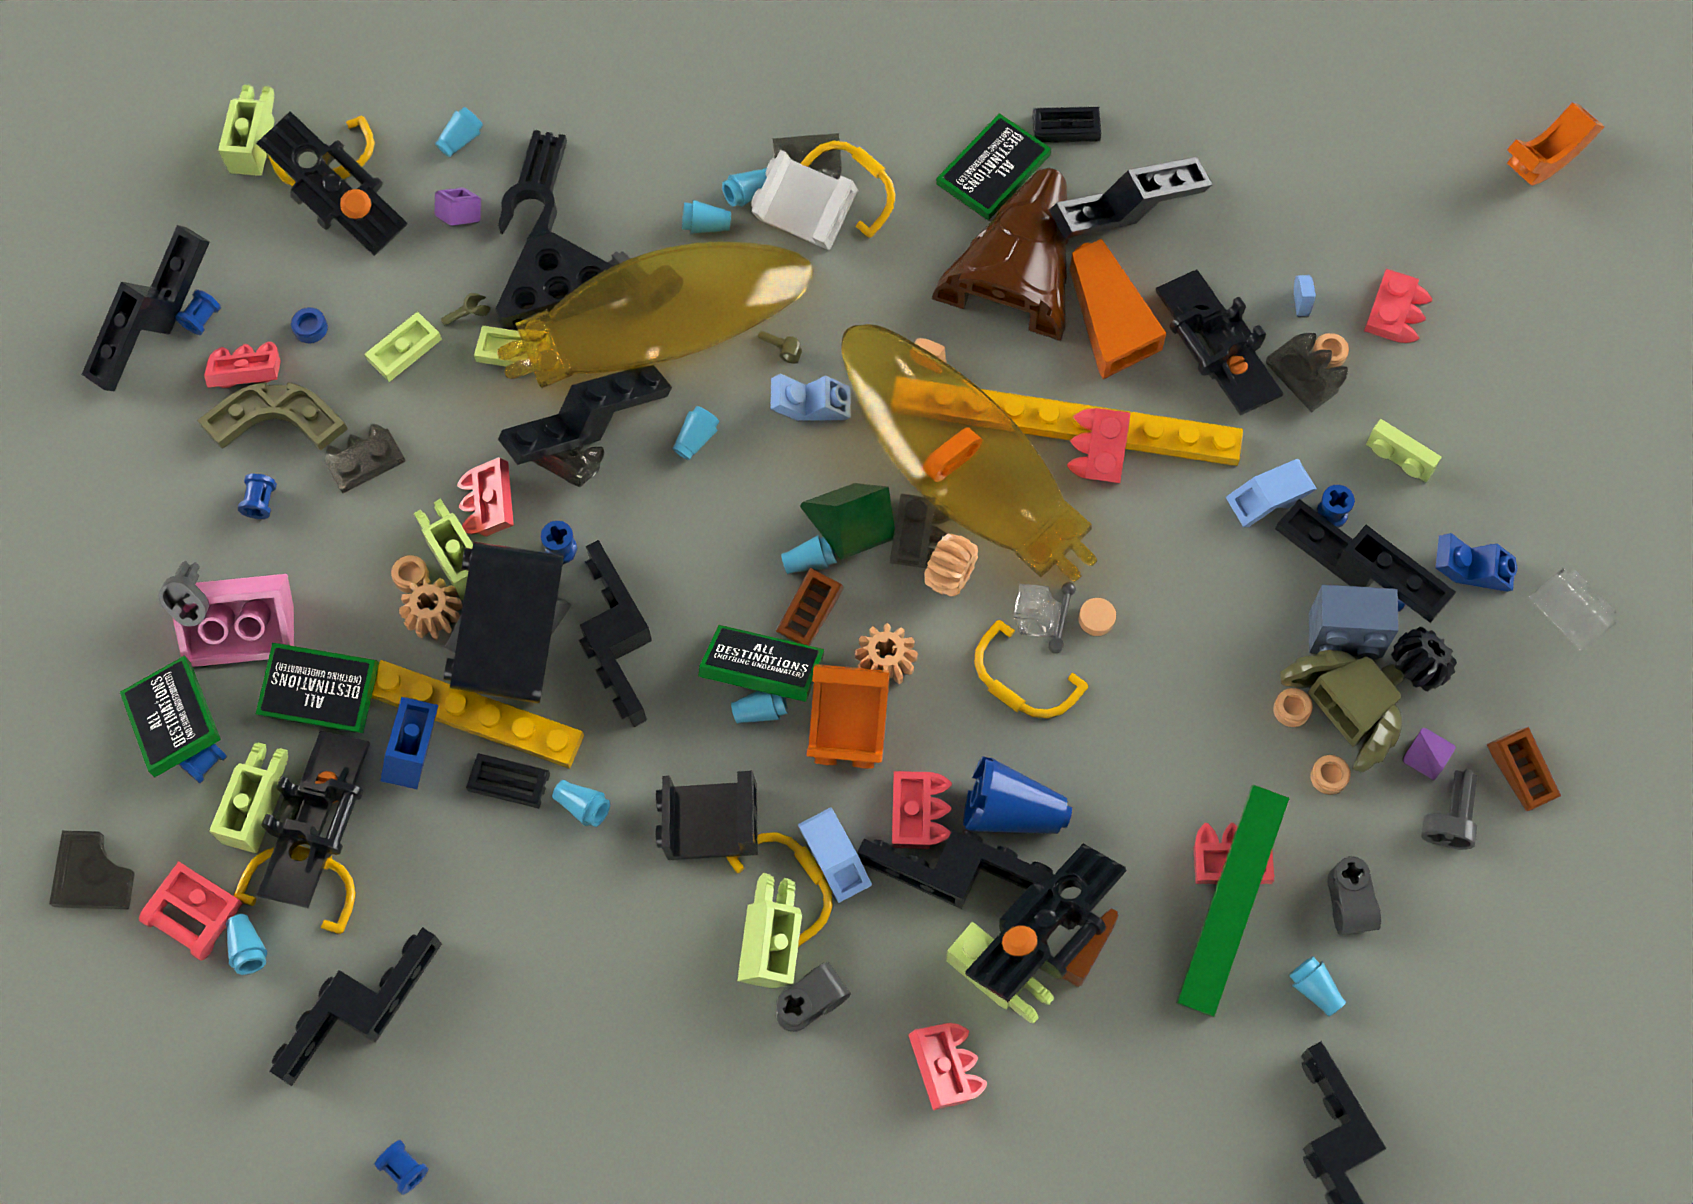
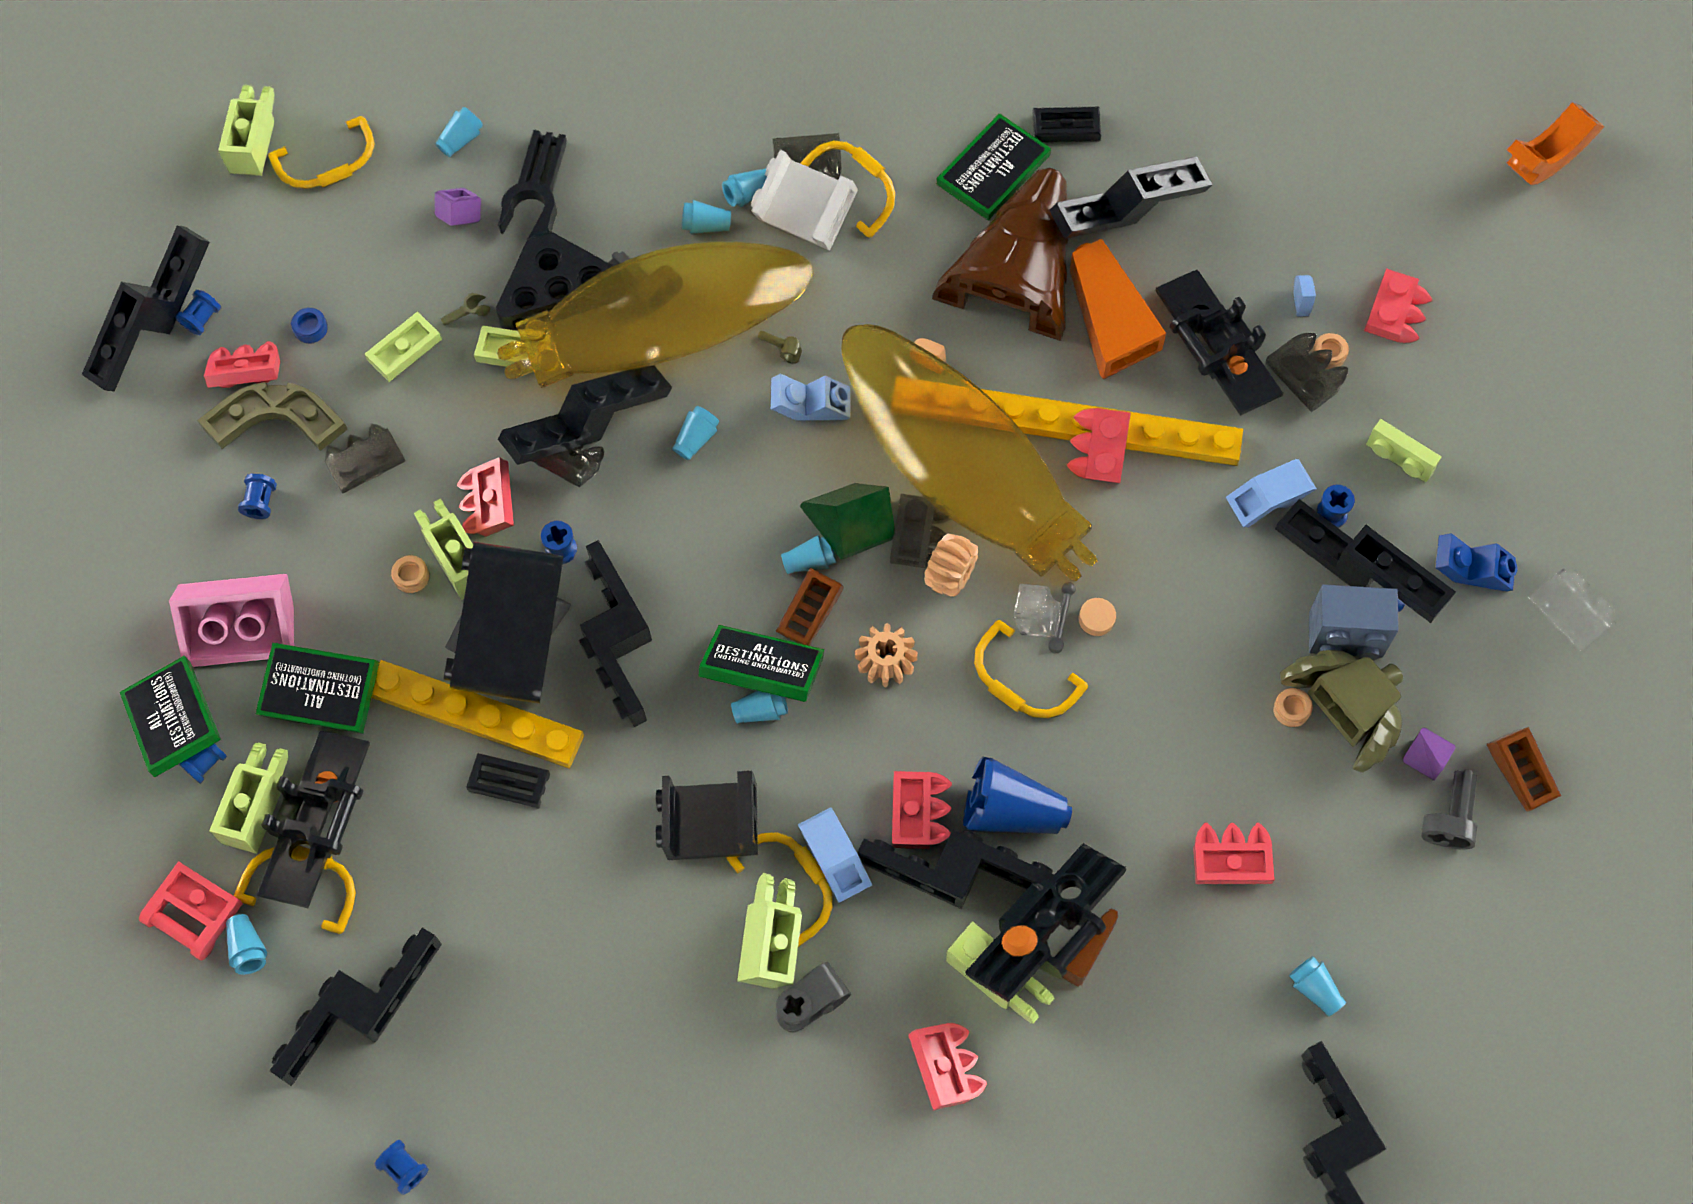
clear smoke tile [49,830,135,910] -> none
dark grey piece [159,561,209,627] -> none
black piece [256,111,408,256] -> none
blue slope [380,697,438,789] -> none
light nougat gear [399,577,463,640] -> none
medium azure cone [552,780,610,827] -> none
orange panel [806,664,890,769] -> none
orange beam [922,427,983,482] -> none
green tile [1176,784,1290,1017] -> none
light nougat tile [1310,755,1351,795] -> none
dark grey piece [1327,856,1381,935] -> none
black gear [1391,626,1457,692] -> none

